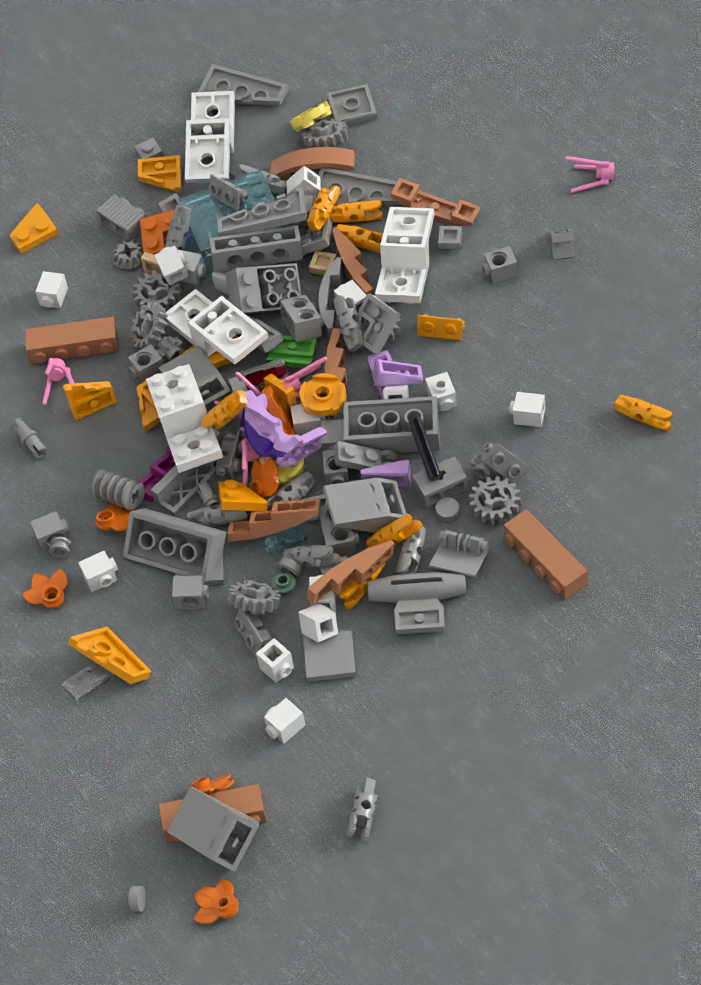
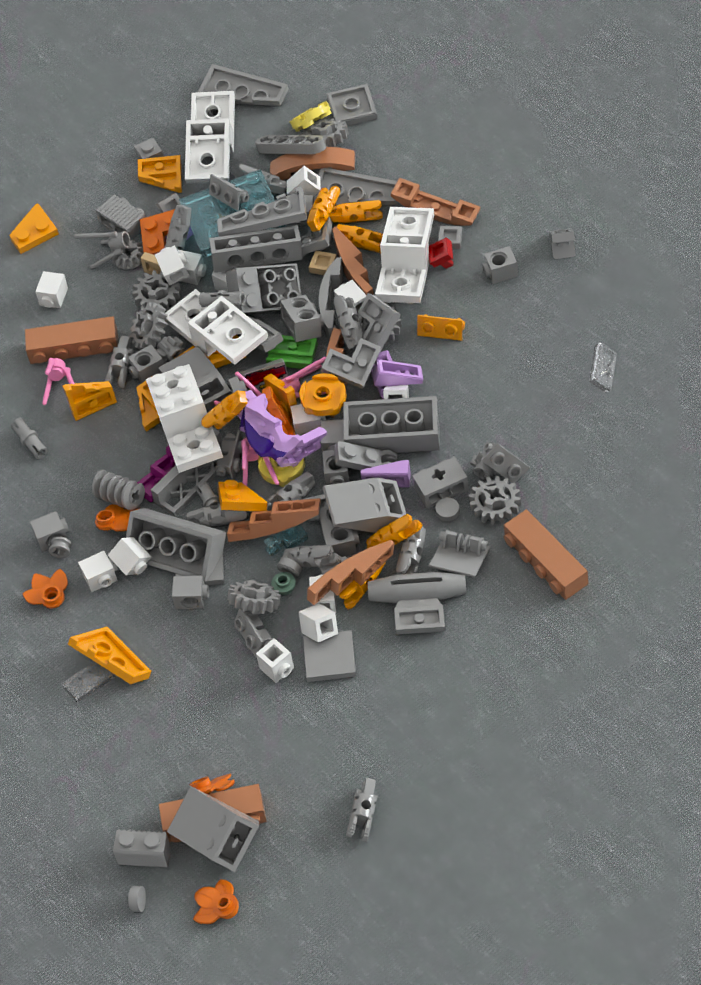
orange plate [249,458,279,500] -> none
white brick [264,698,306,744] -> none
black axle [408,416,441,481] -> none
white brick [425,372,457,412] -> none
white brick [509,392,546,427] -> none
bright pink plant [565,156,615,193] -> none
light orange hinge [614,395,673,431] -> none
none -> light grey plant [74,231,131,269]
none -> light grey hinge [105,336,134,388]
none -> white brick [108,537,151,575]
none -> light grey brick [113,829,171,867]
none -> light grey pin [199,290,246,307]
none -> light grey beam [255,135,326,154]
none -> light grey plate [321,338,382,389]
none -> red tile [429,237,453,269]
none -> clear plate [589,342,617,393]

